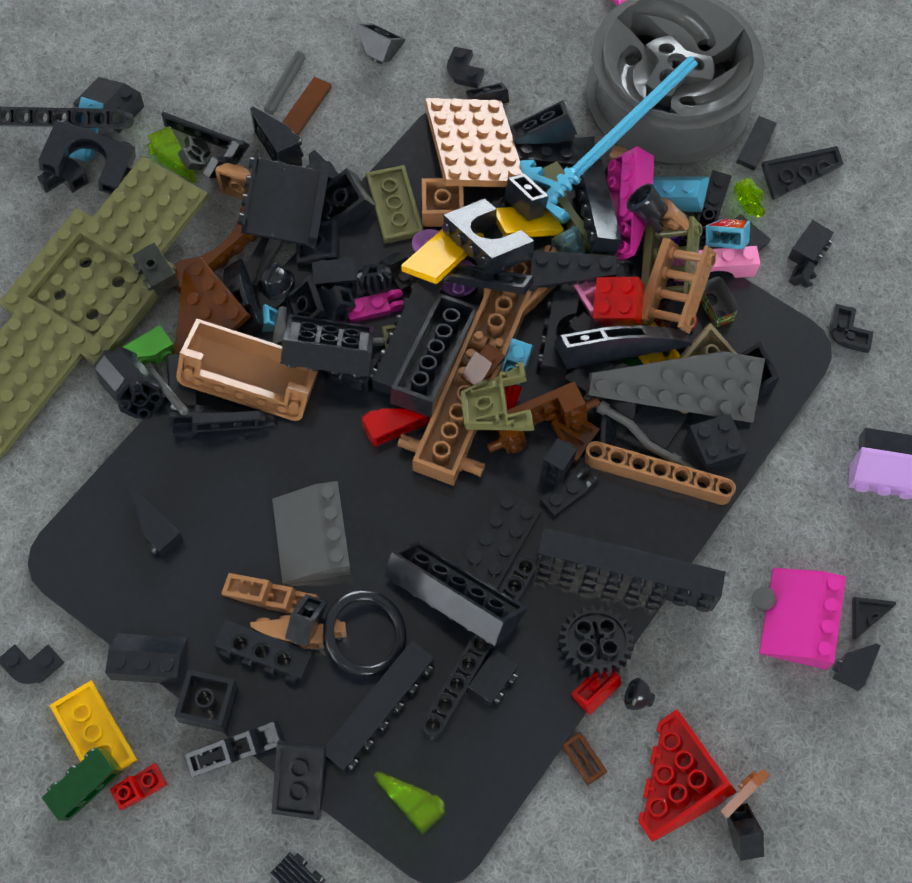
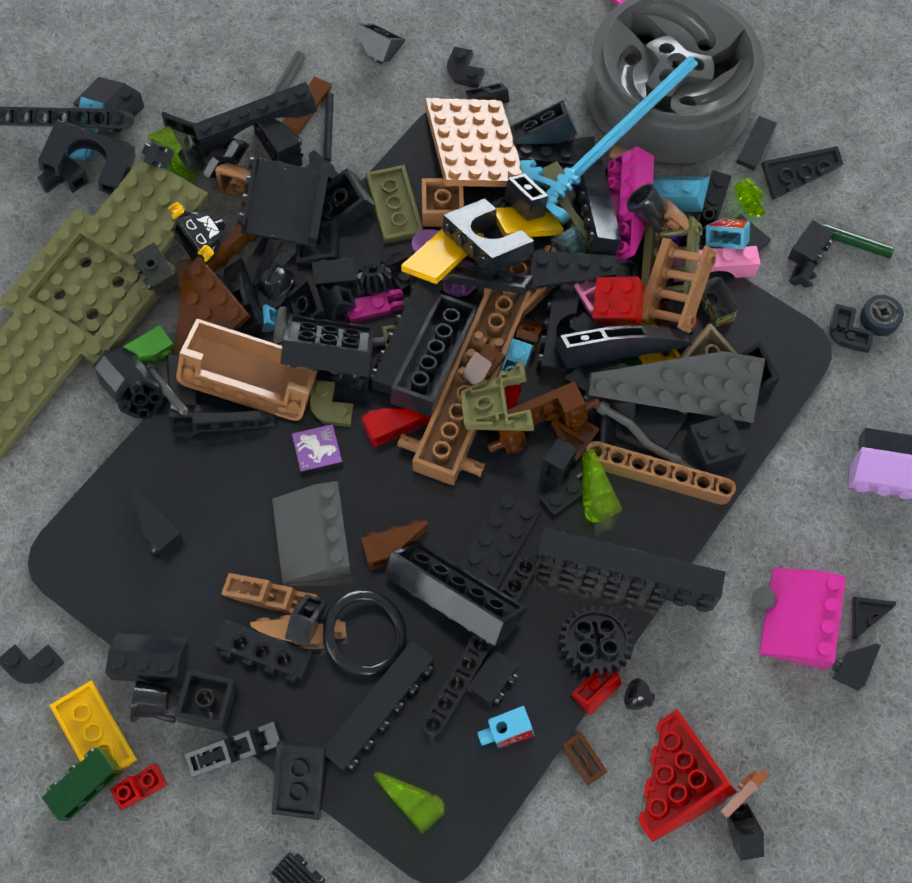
none -> black hat [130,680,176,723]
none -> black brick [141,138,175,170]
none -> torso [168,202,225,262]
none -> black arch [192,81,317,154]
none -> tile [291,423,344,475]
none -> olive plate [310,380,354,427]
none -> black bar [323,93,334,162]
none -> reddish brown slope [361,520,428,570]
none -> medium azure torso [477,706,535,748]
none -> reddish brown slope [516,318,544,352]
none -> clear neon green slope [583,449,623,523]
none -> dark green piece [823,223,895,259]
none -> wheel [860,295,904,336]

